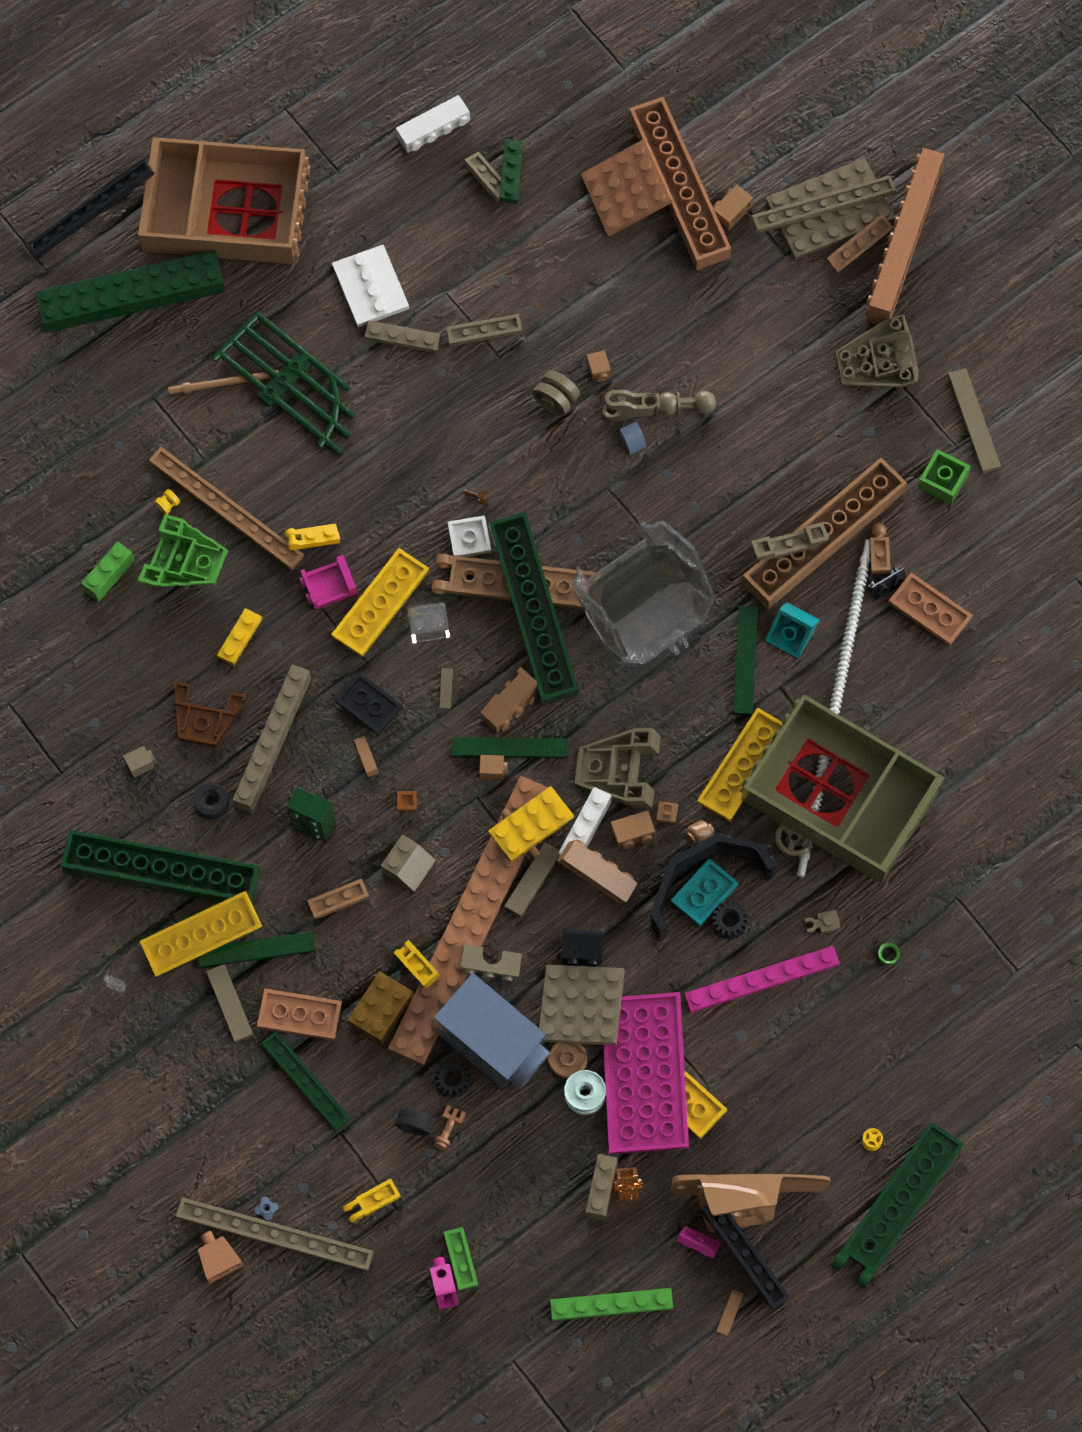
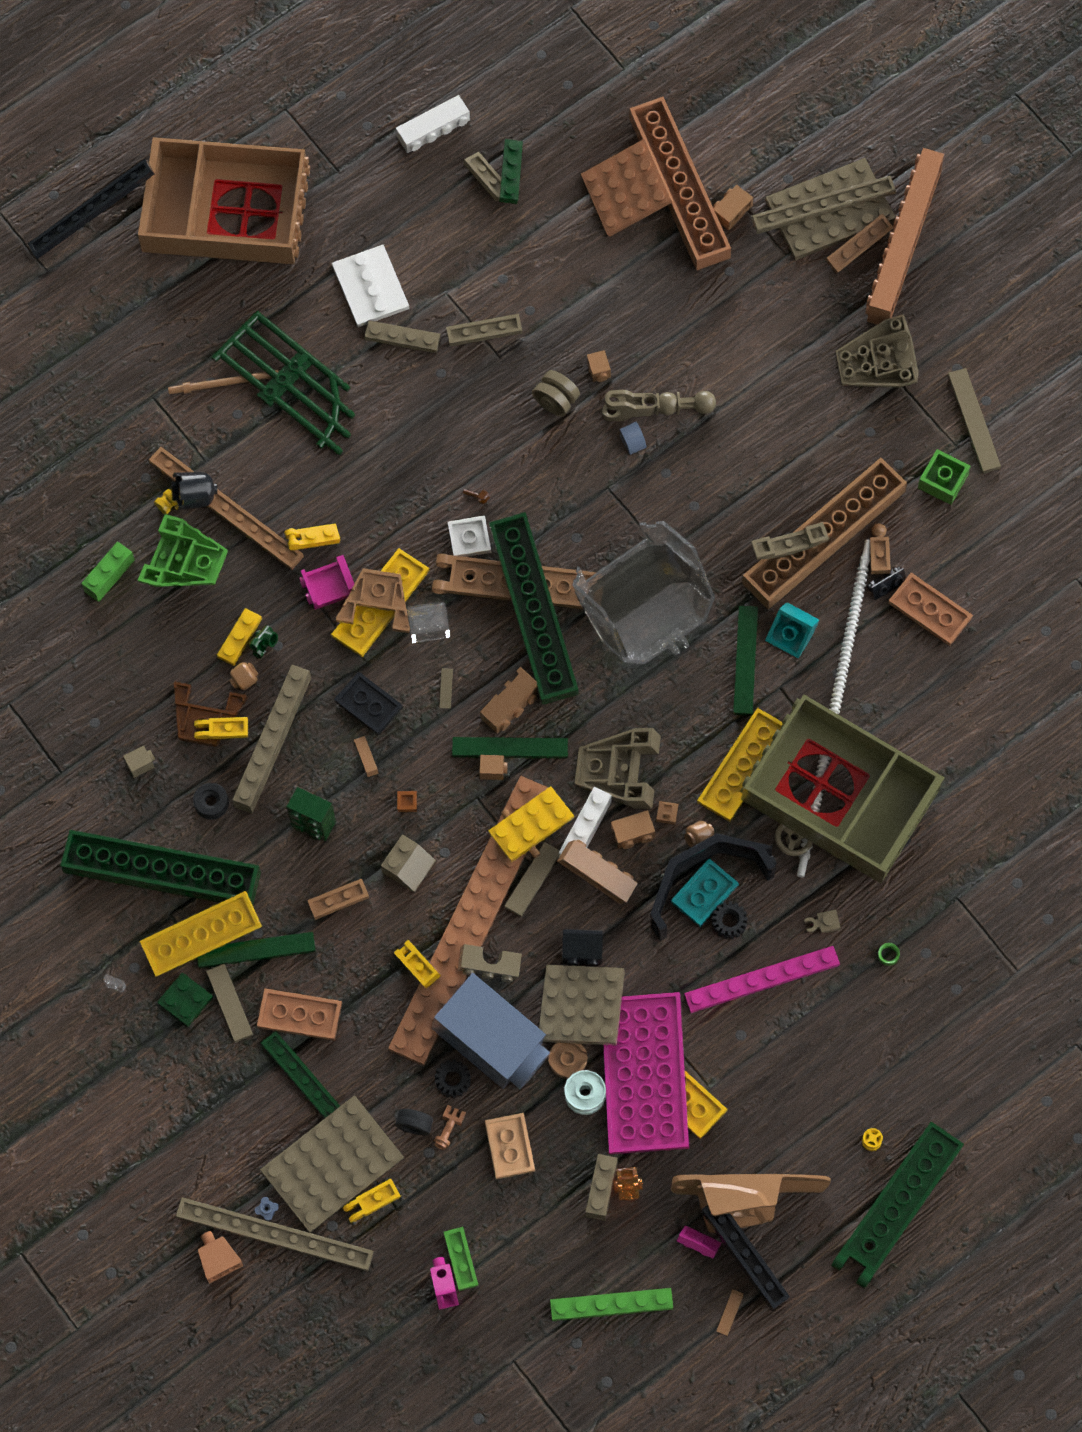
dark green brick [36,250,225,333] -> none
pearl gold brick [347,971,414,1046] -> none
none -> dark green plate [157,972,213,1027]
none -> black cylinder [171,472,218,510]
none -> yellow hinge [194,717,248,739]
none -> medium nougat head [229,662,259,690]
none -> dark green plate [248,626,278,659]
none -> dark tan plate [260,1095,404,1233]
none -> medium nougat wing [336,568,410,633]
none -> light nougat tile [485,1113,535,1179]

